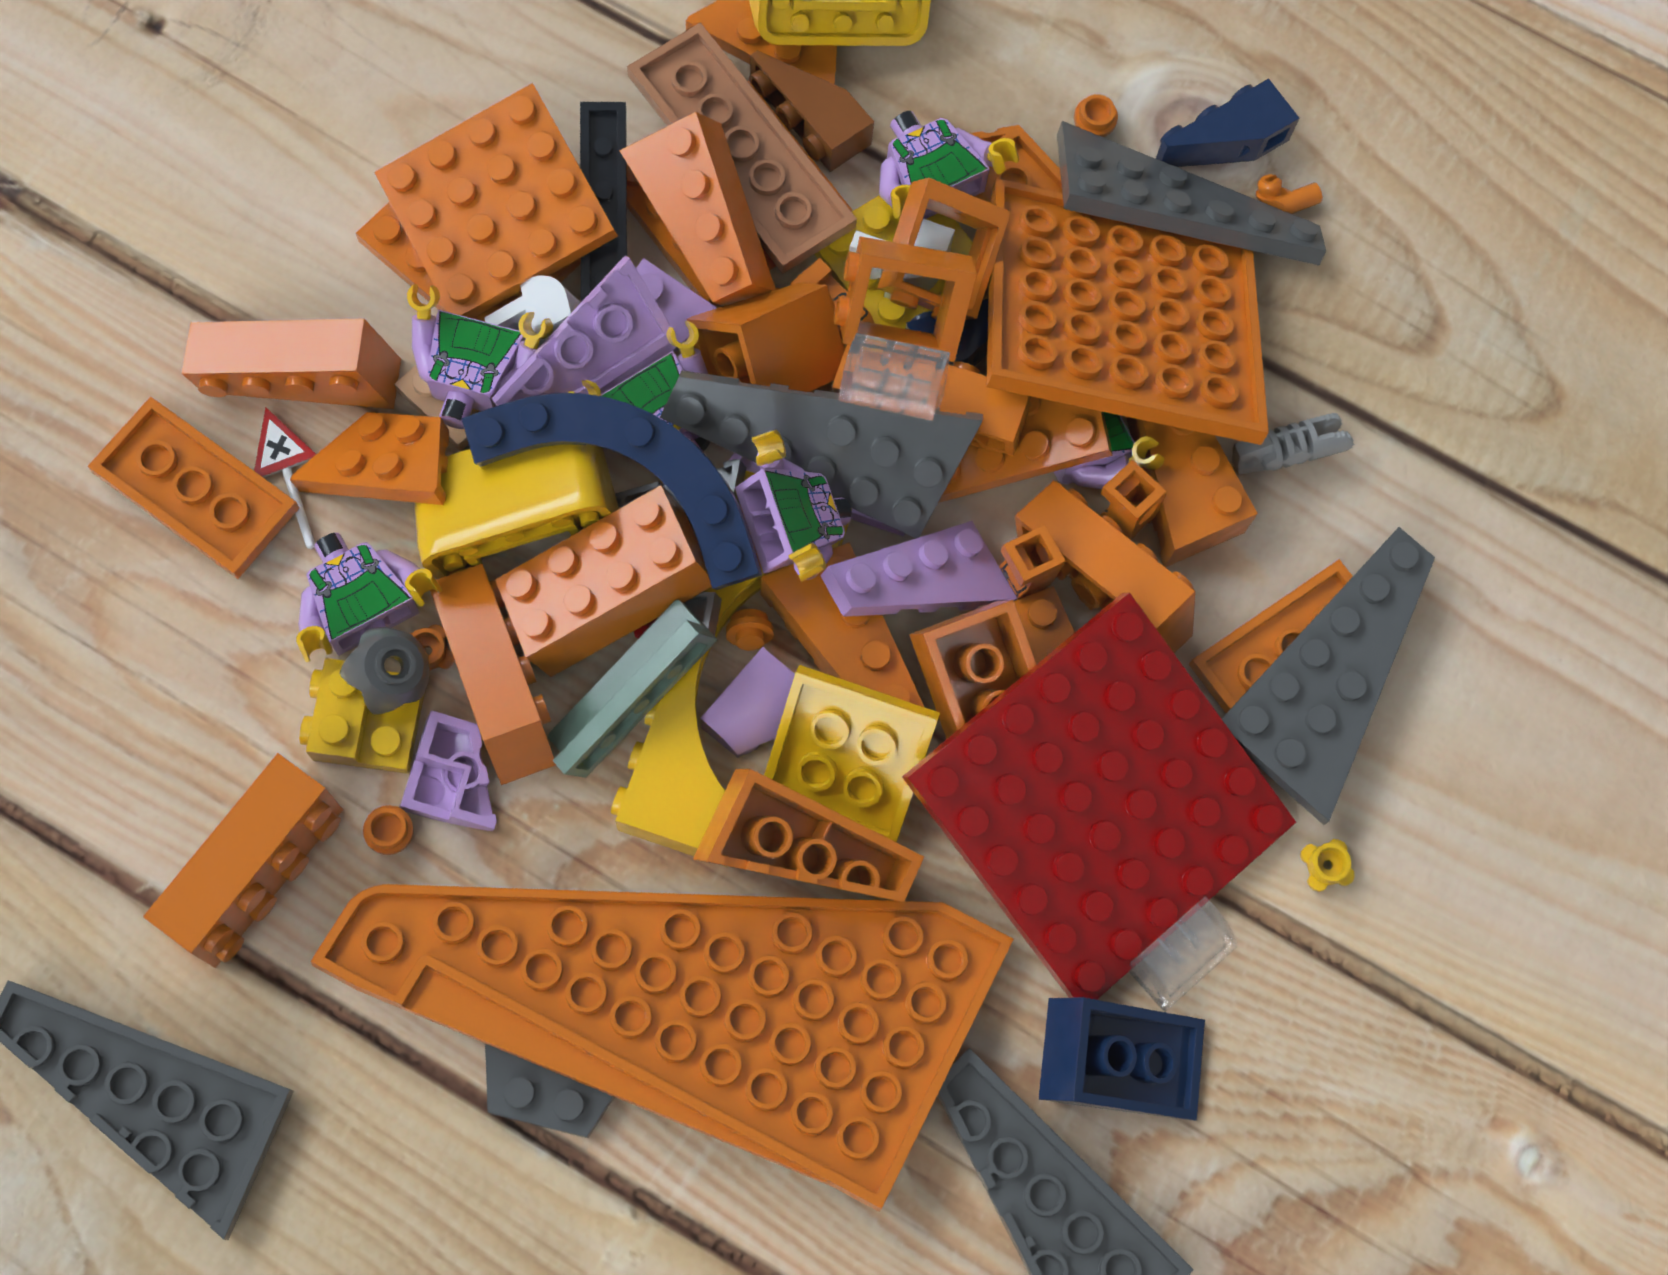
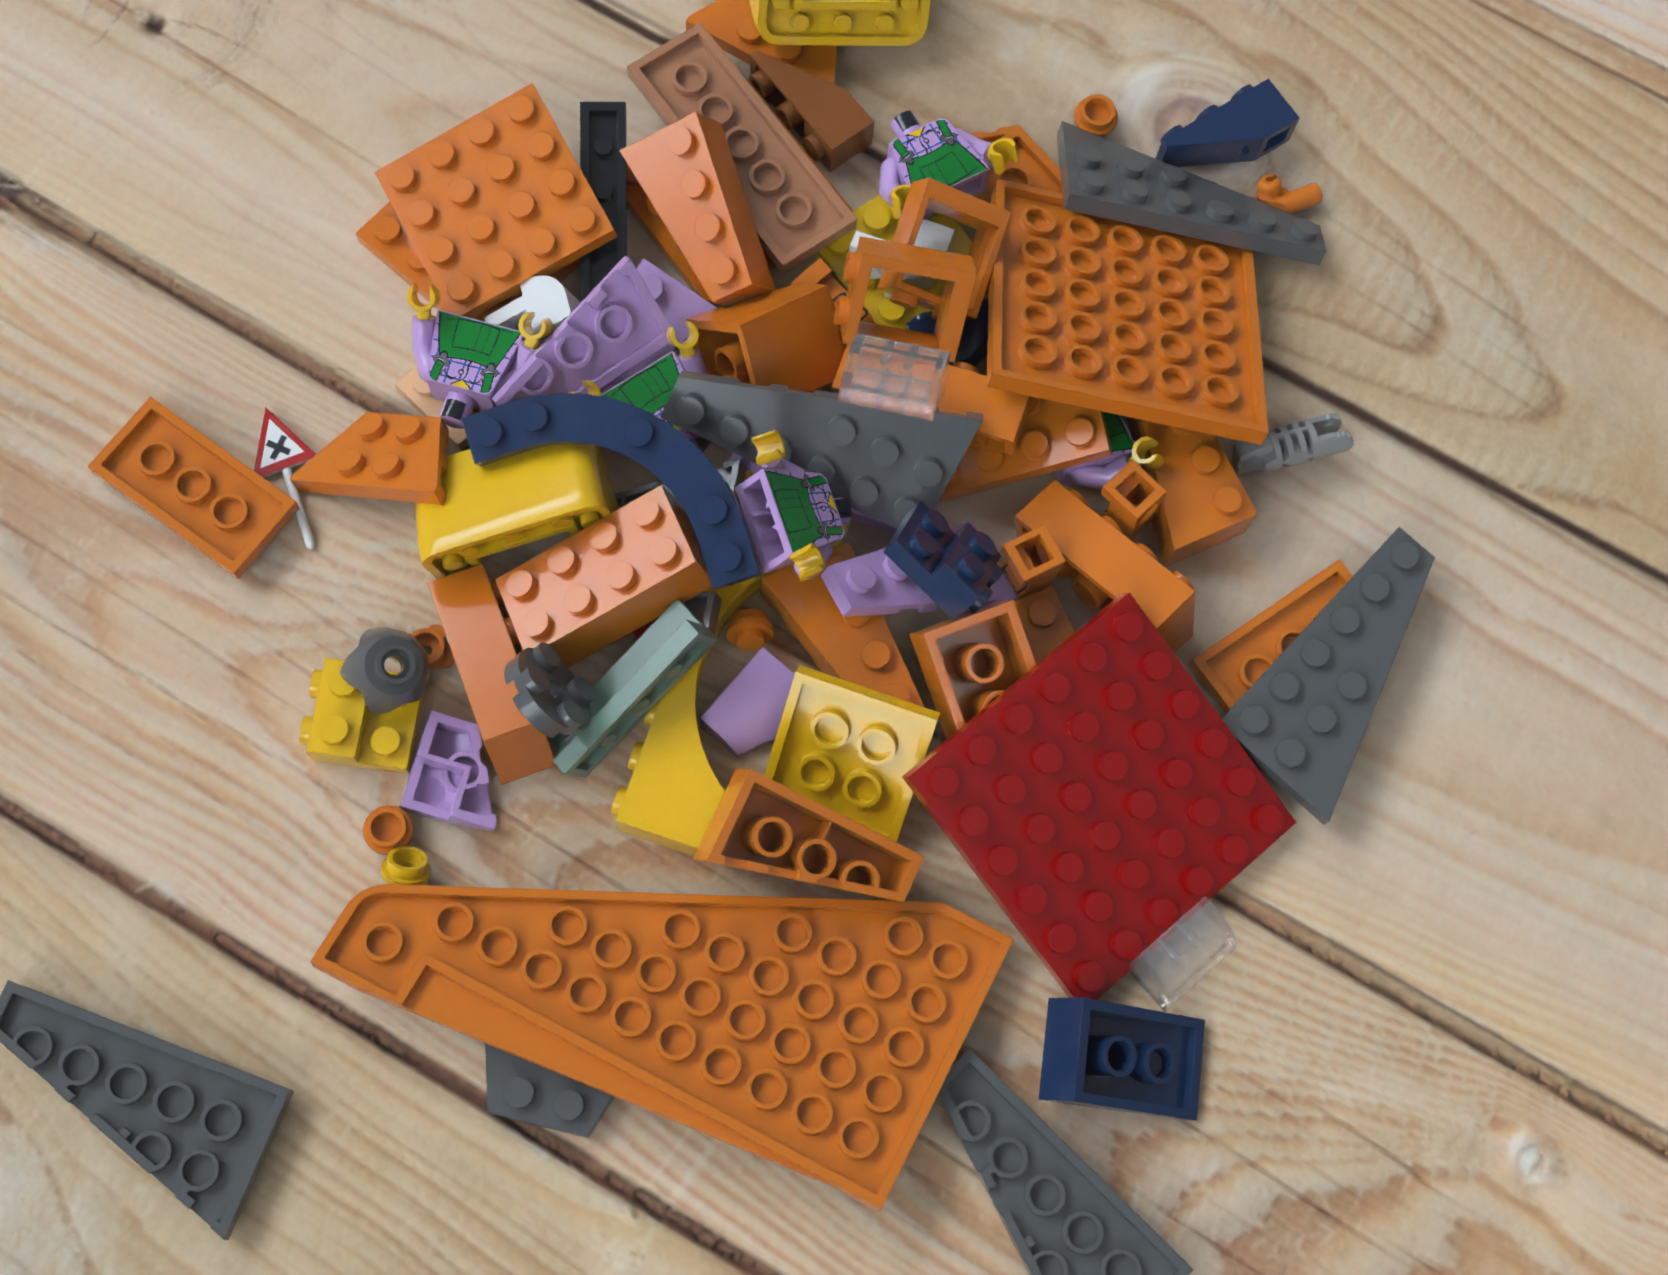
orange brick [143,753,343,968] -> none
wedge [181,318,401,409] -> none
torso [296,533,442,662] -> none
yellow plate [1300,839,1355,892] -> none
none -> yellow plate [380,846,431,885]
none -> dark grey plate [504,642,595,741]
none -> dark blue plate [883,500,1004,620]

